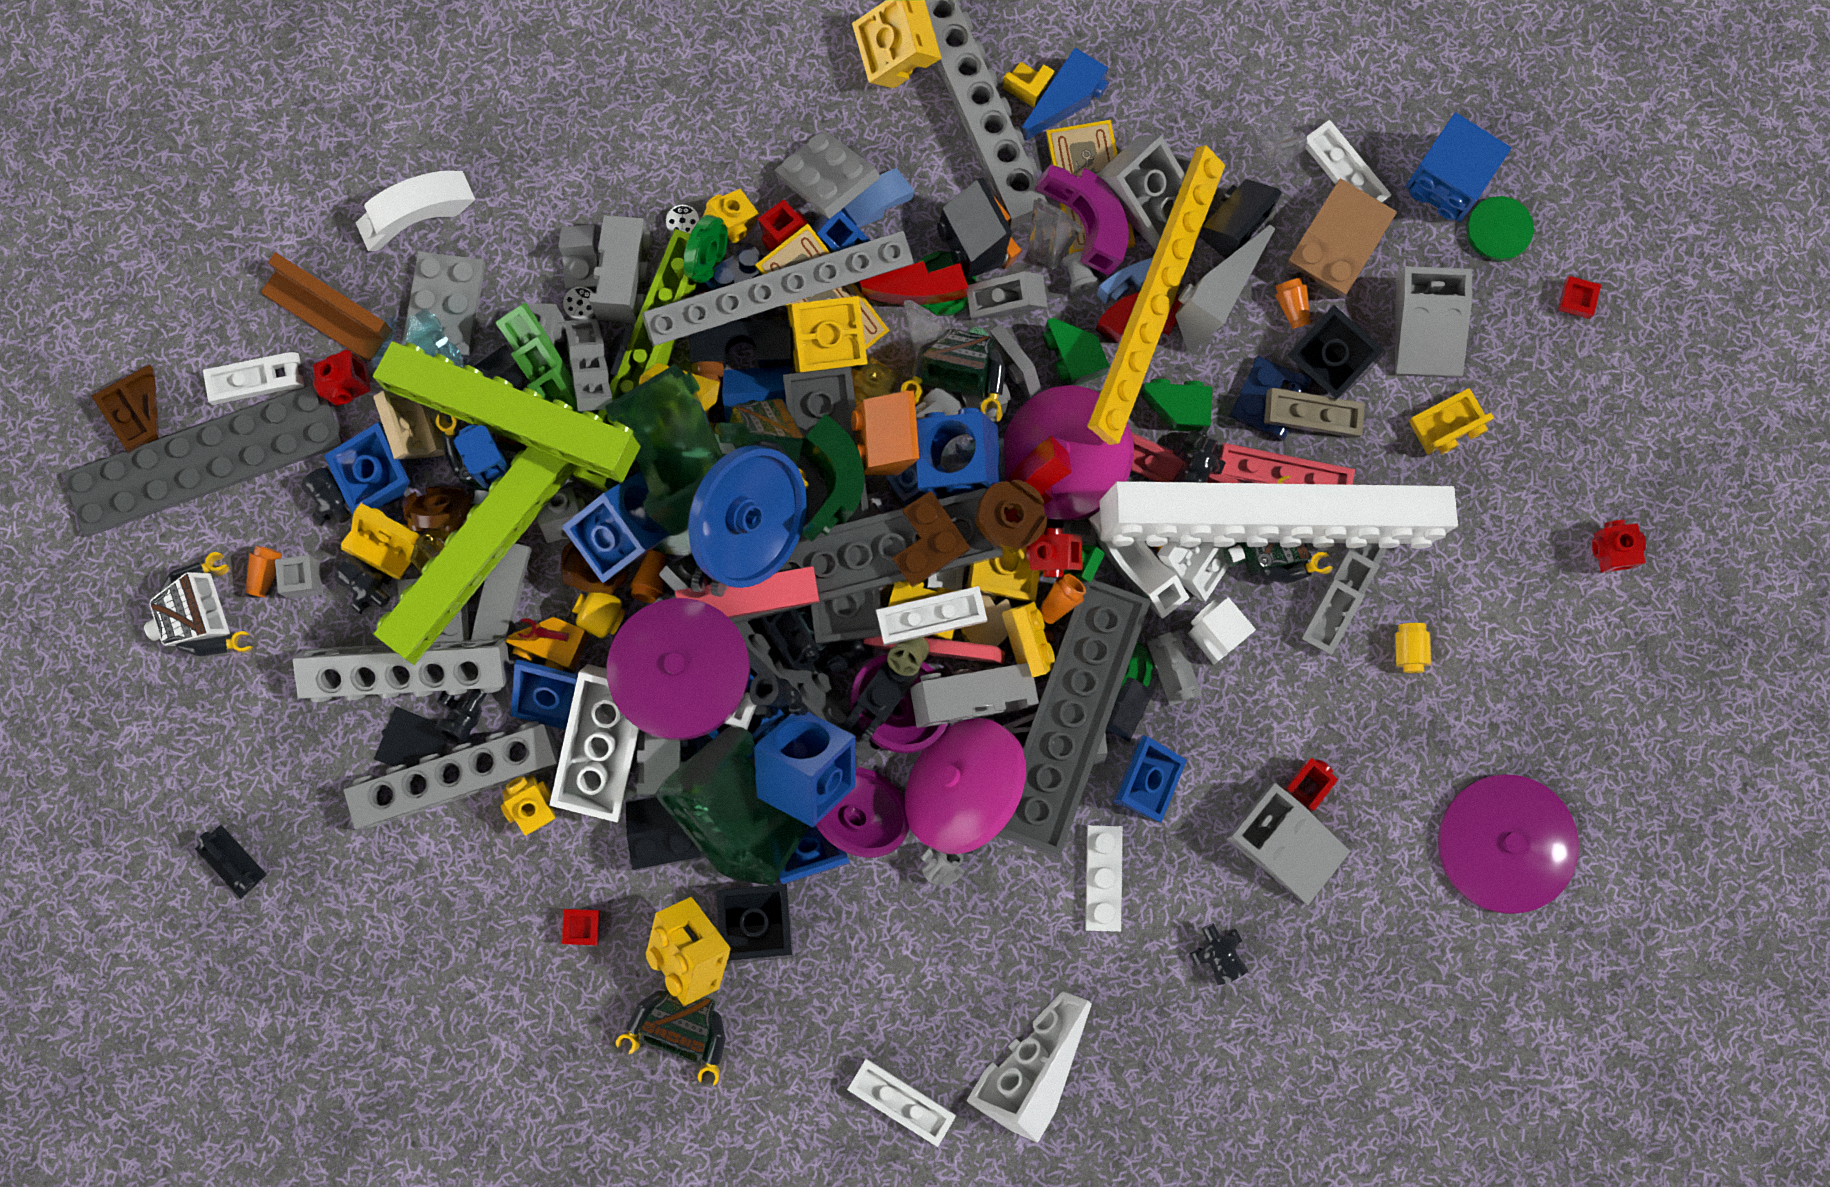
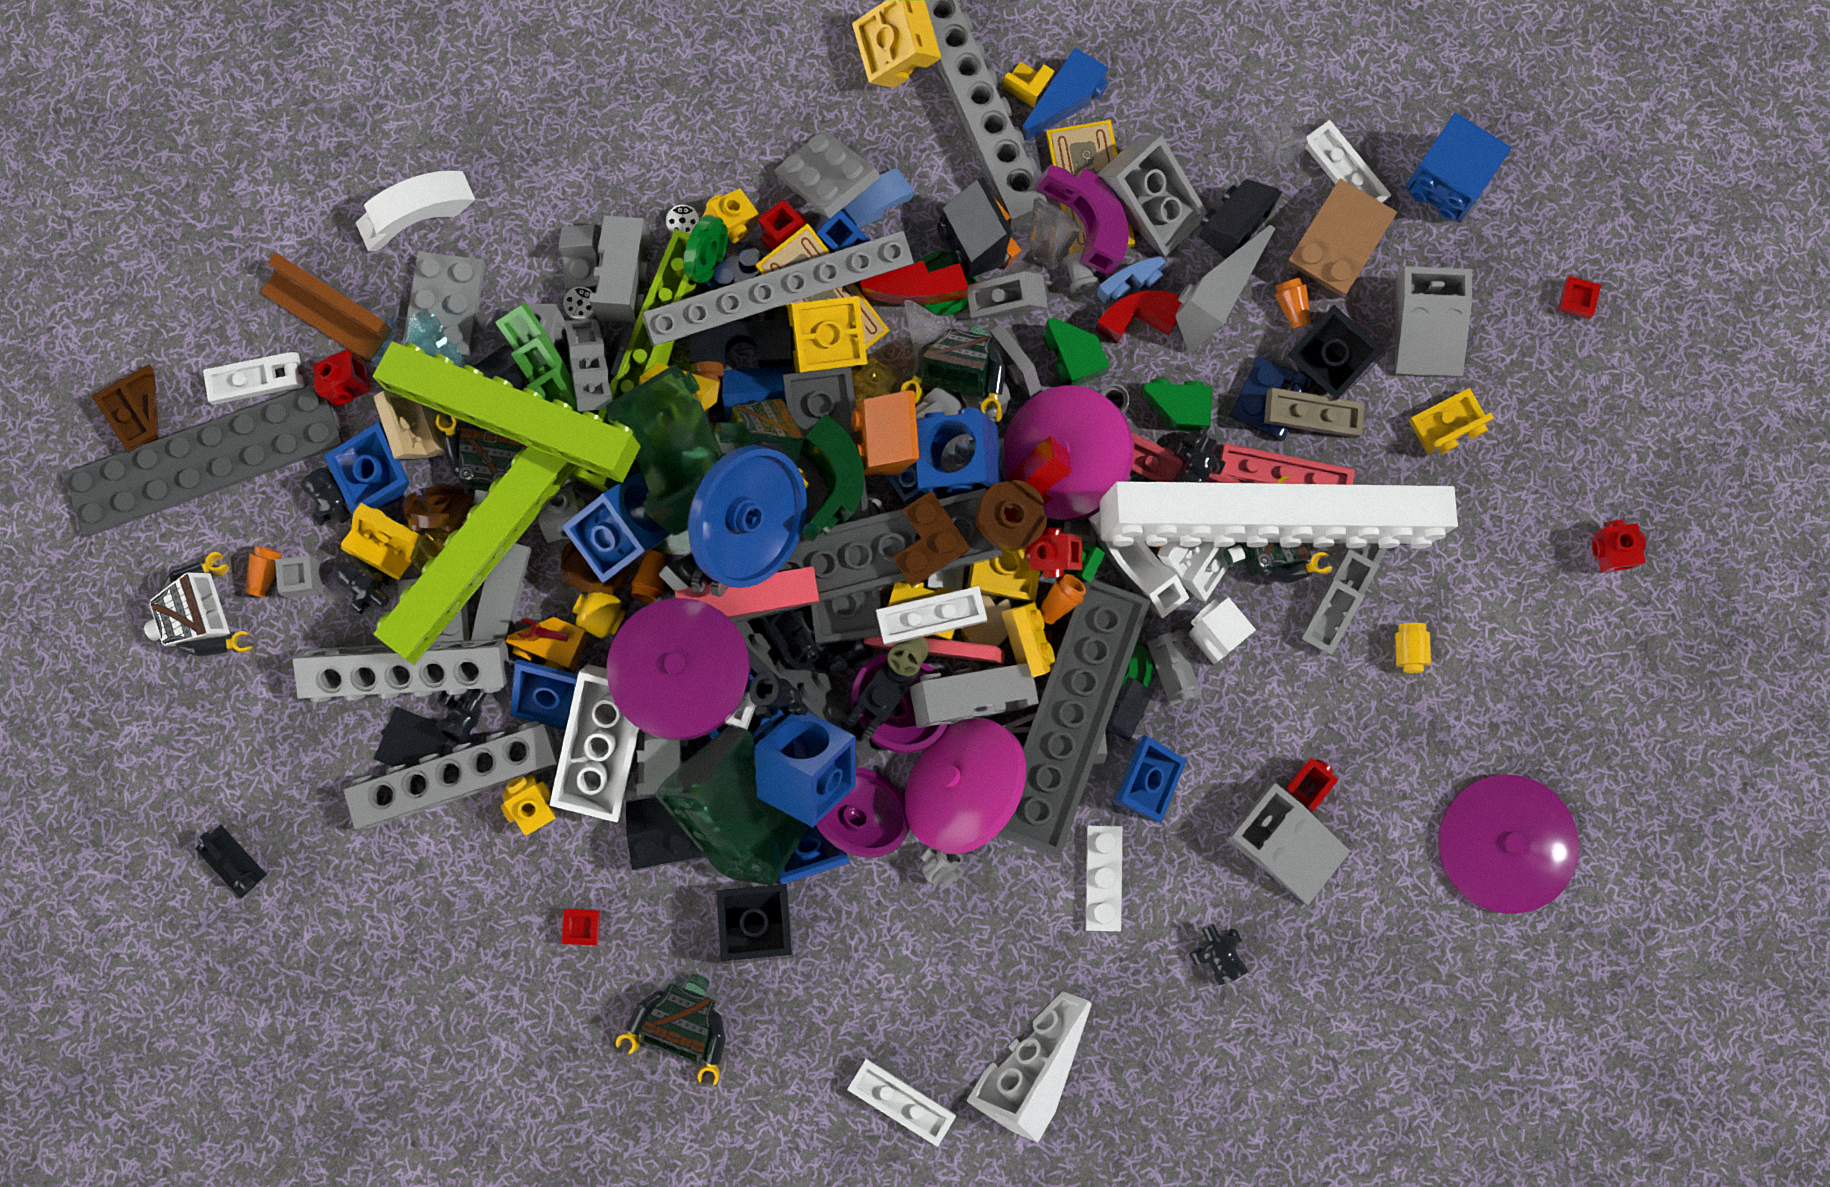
blue brick [453,424,511,489] -> none
yellow piece [646,897,731,1006] -> none
yellow plate [1087,145,1225,445] -> none
green tile [1466,196,1534,262] -> none

